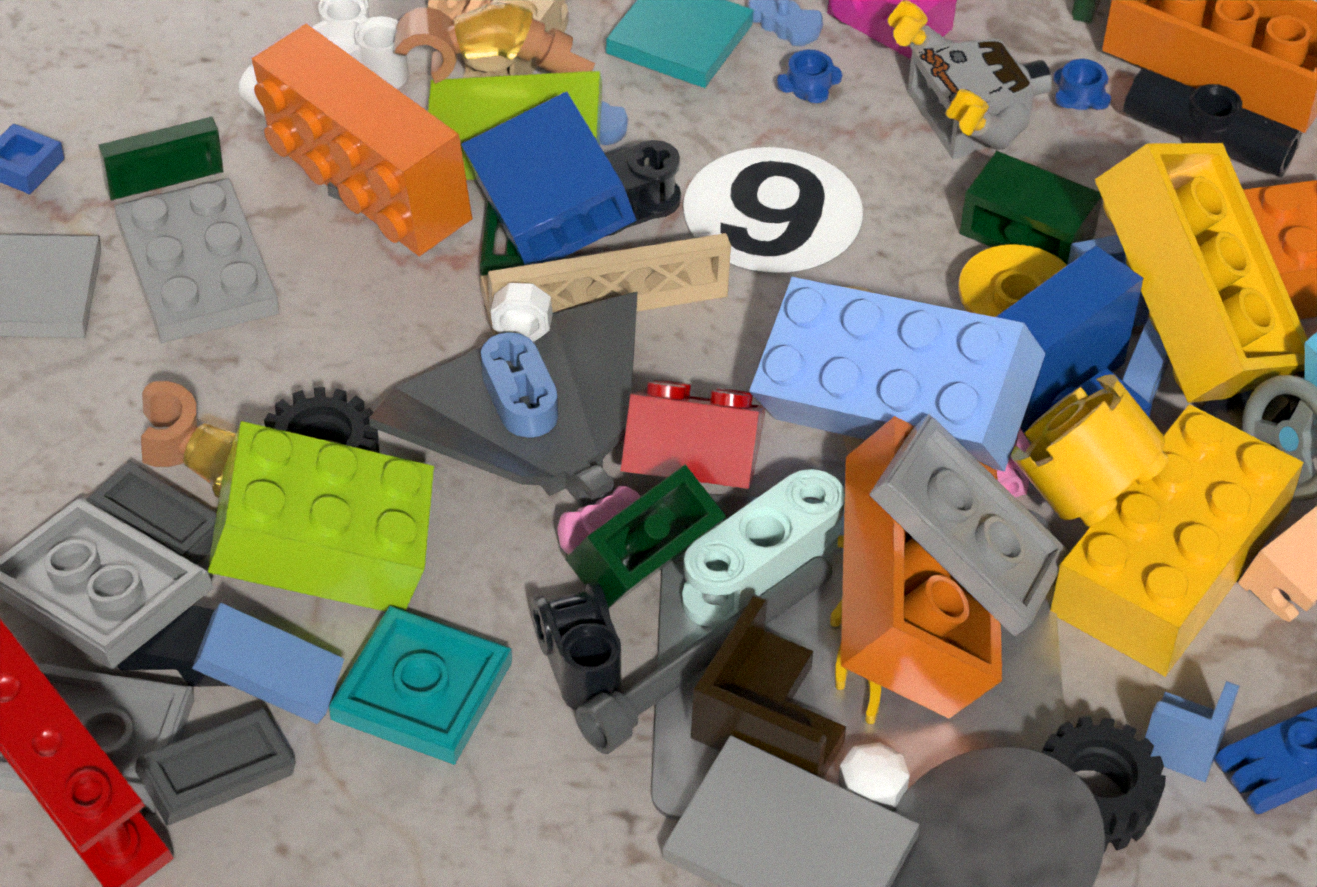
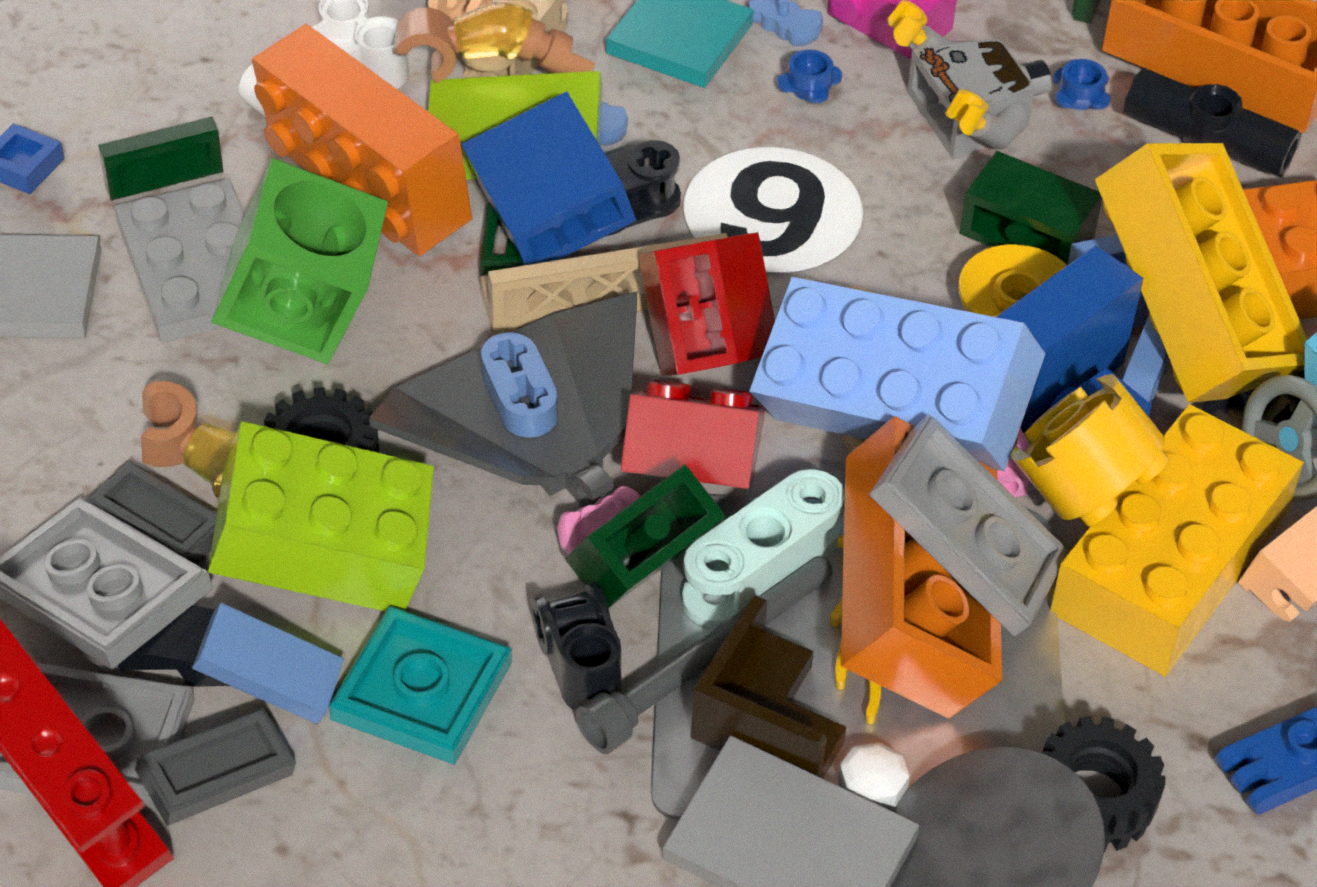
white tile [491,283,553,342] -> none
medium blue panel [1145,681,1240,783] -> none
none -> bright green brick [211,158,388,365]
none -> red slope [638,232,775,376]

